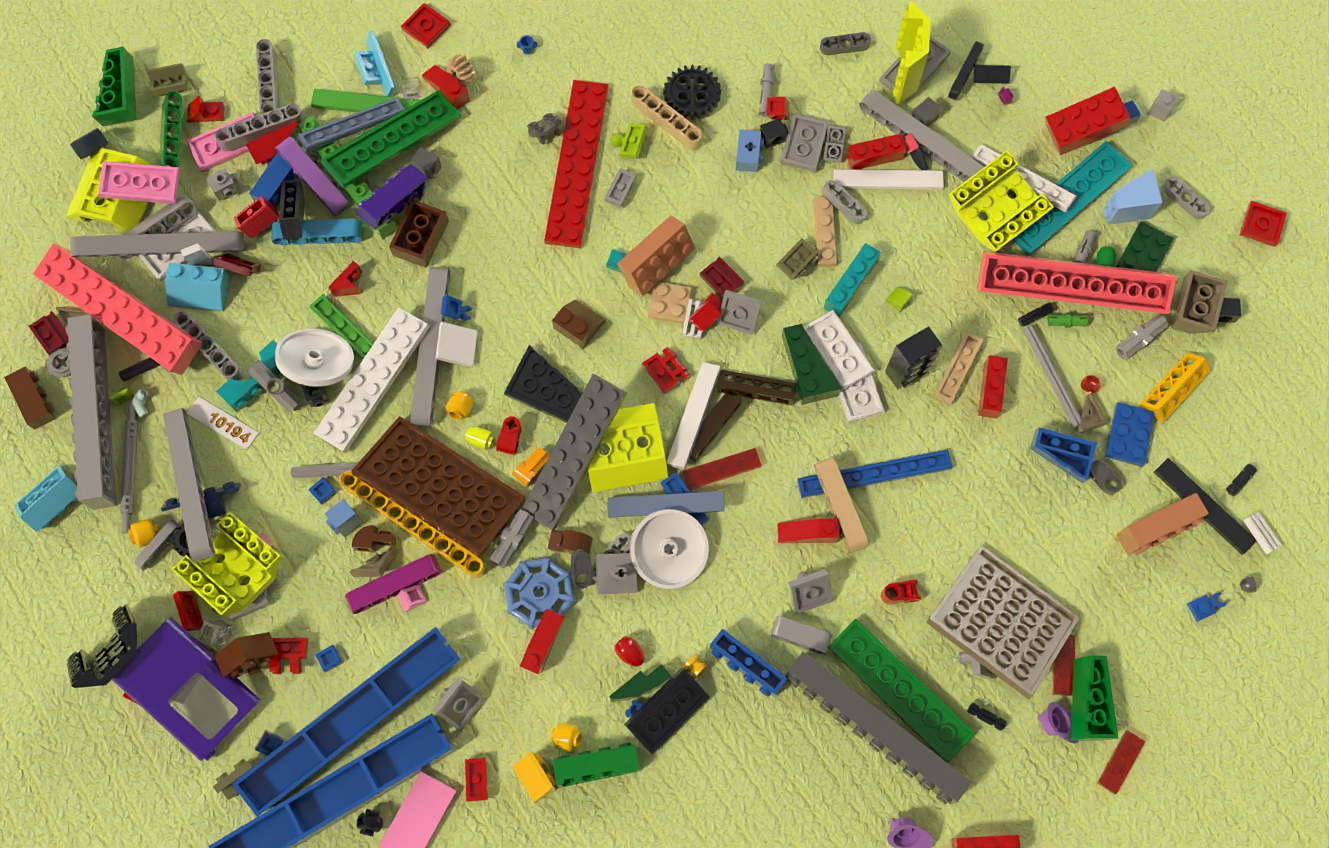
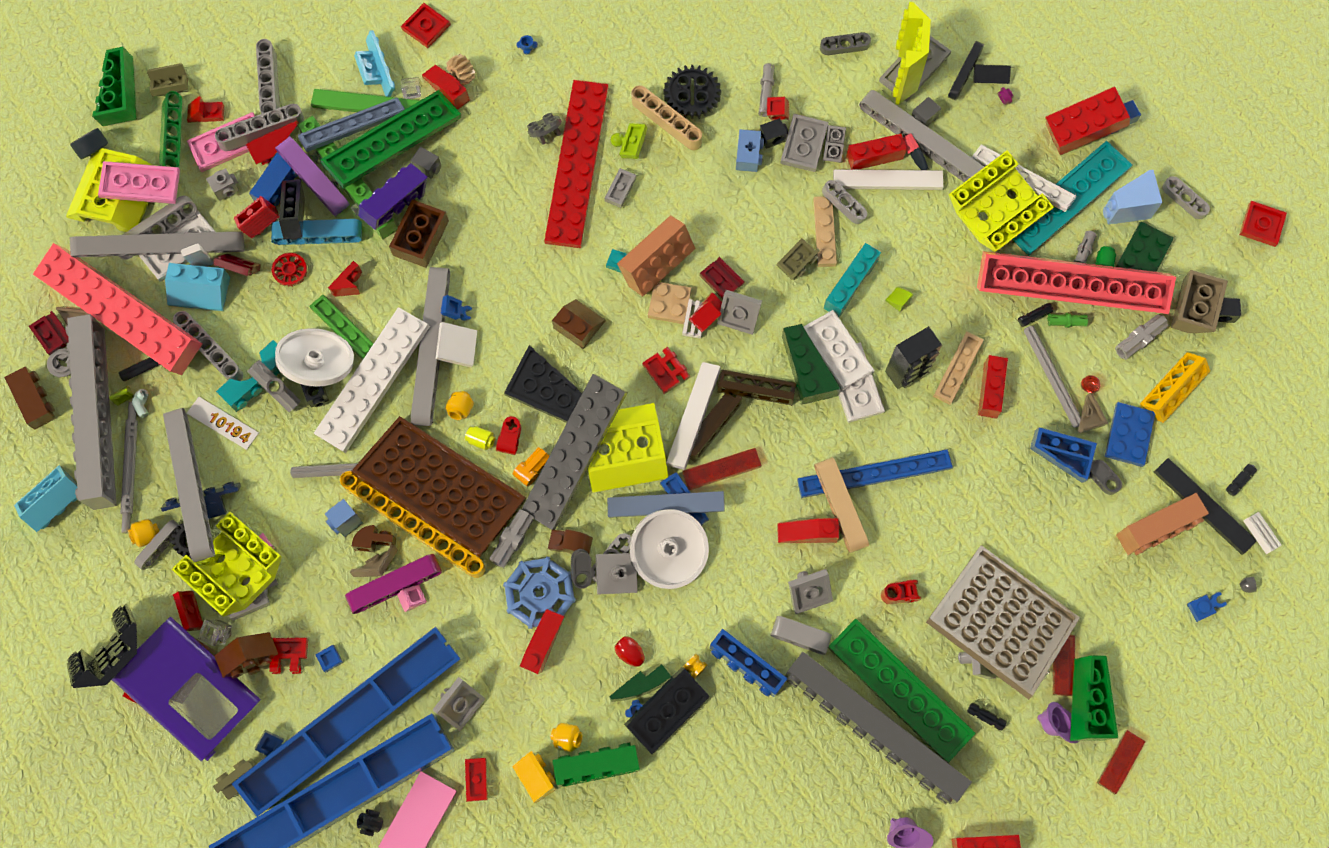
blue tile [308,477,336,505] -> none
light grey brick [1147,89,1178,122] -> none
none -> red wheel [271,253,307,287]

